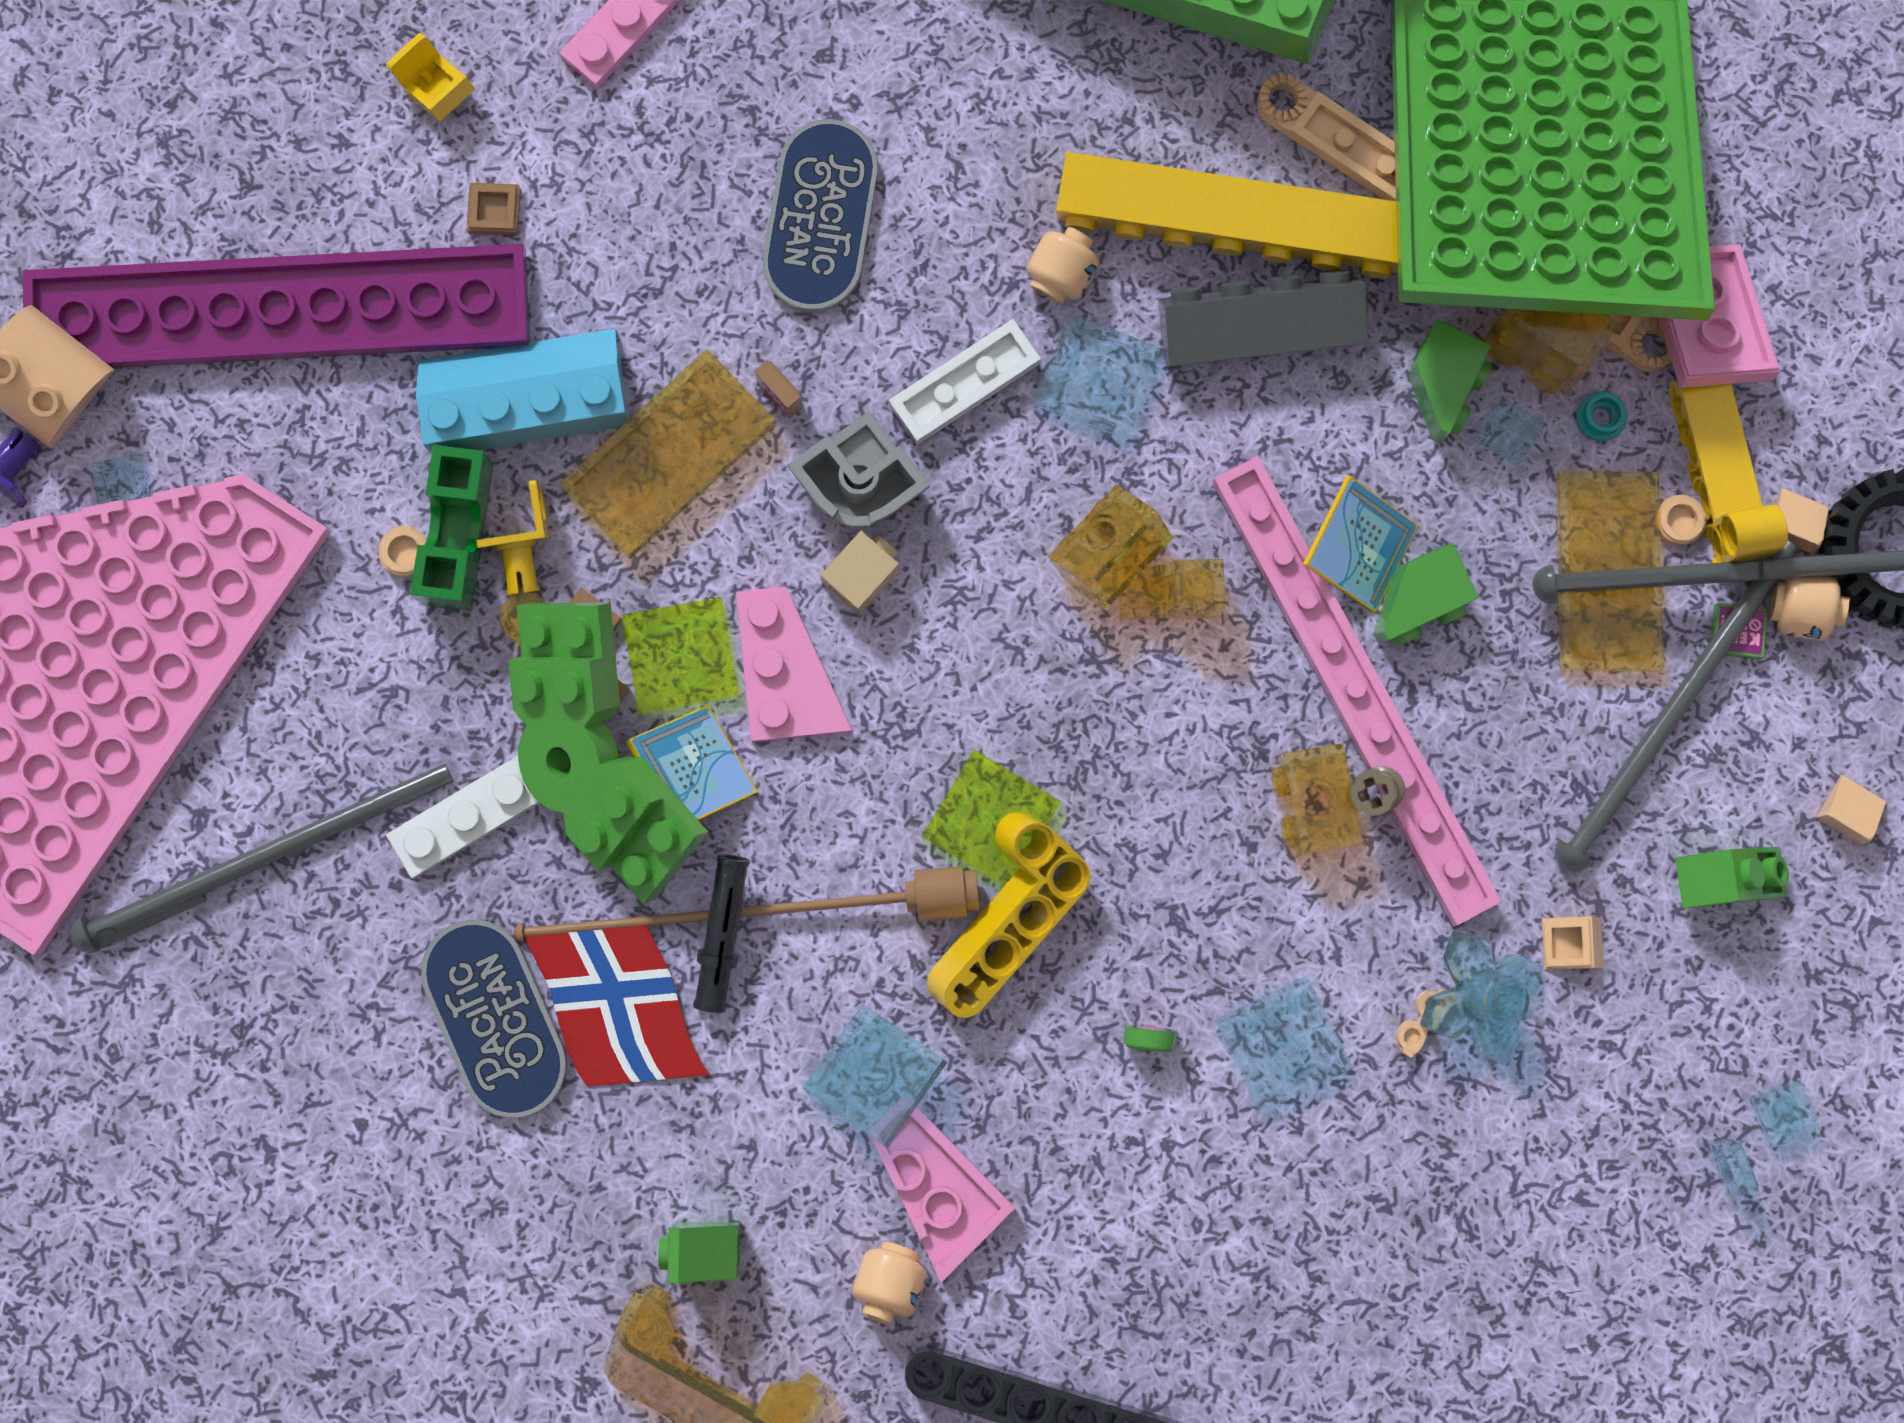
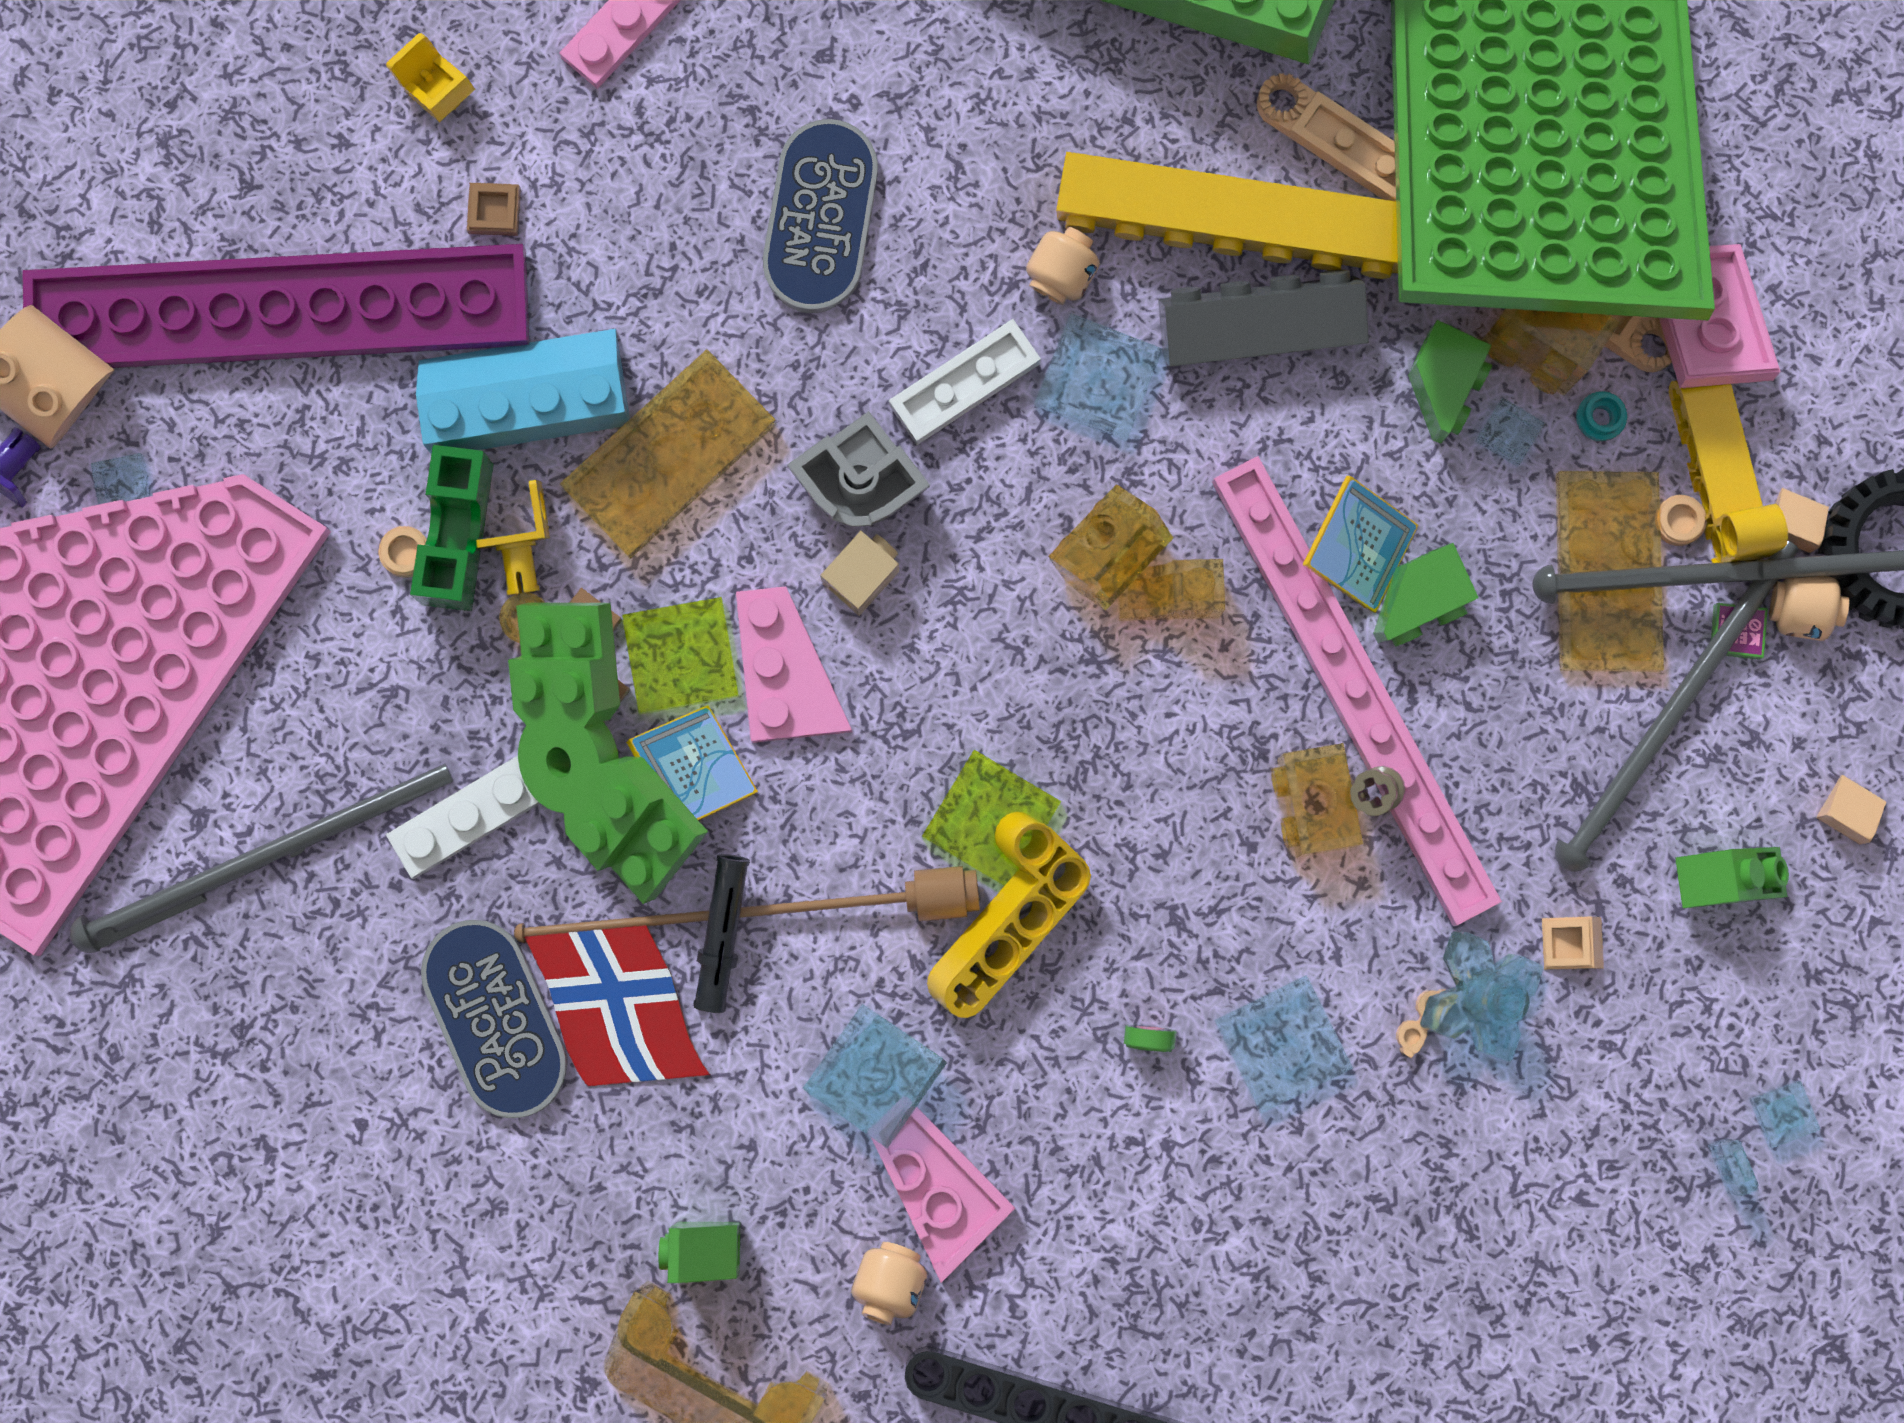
medium nougat tile [754,360,803,419] -> none

